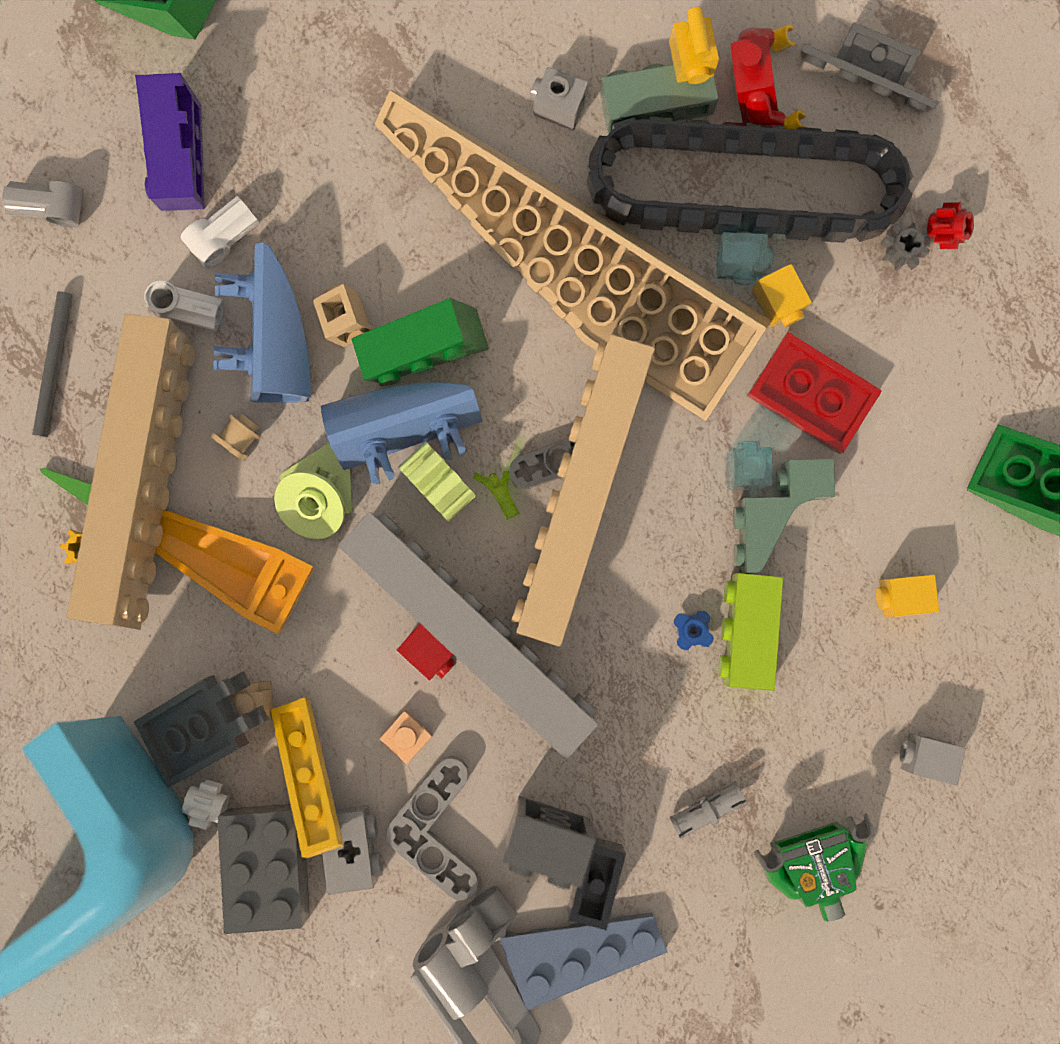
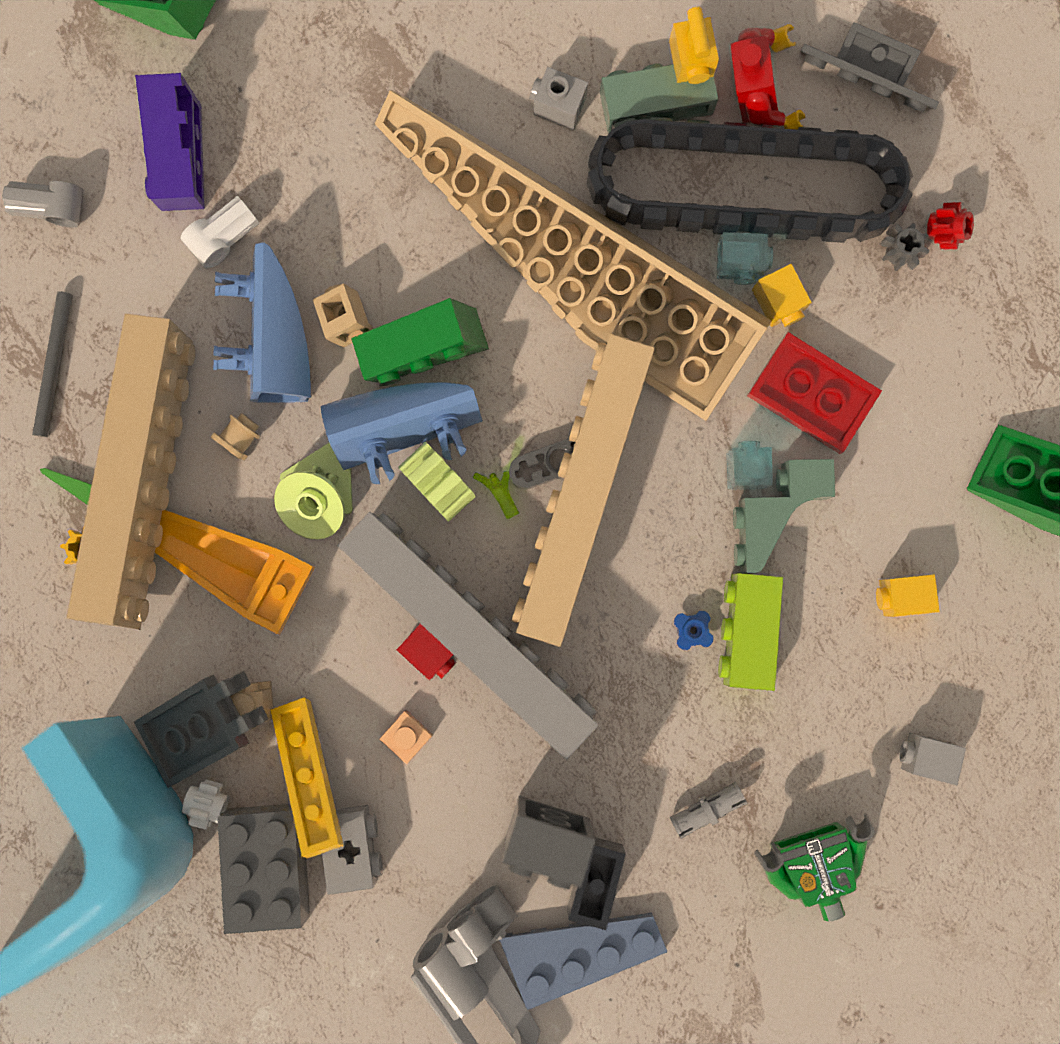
white piece [144,280,225,332] -> none
light grey beam [386,756,479,901] -> none

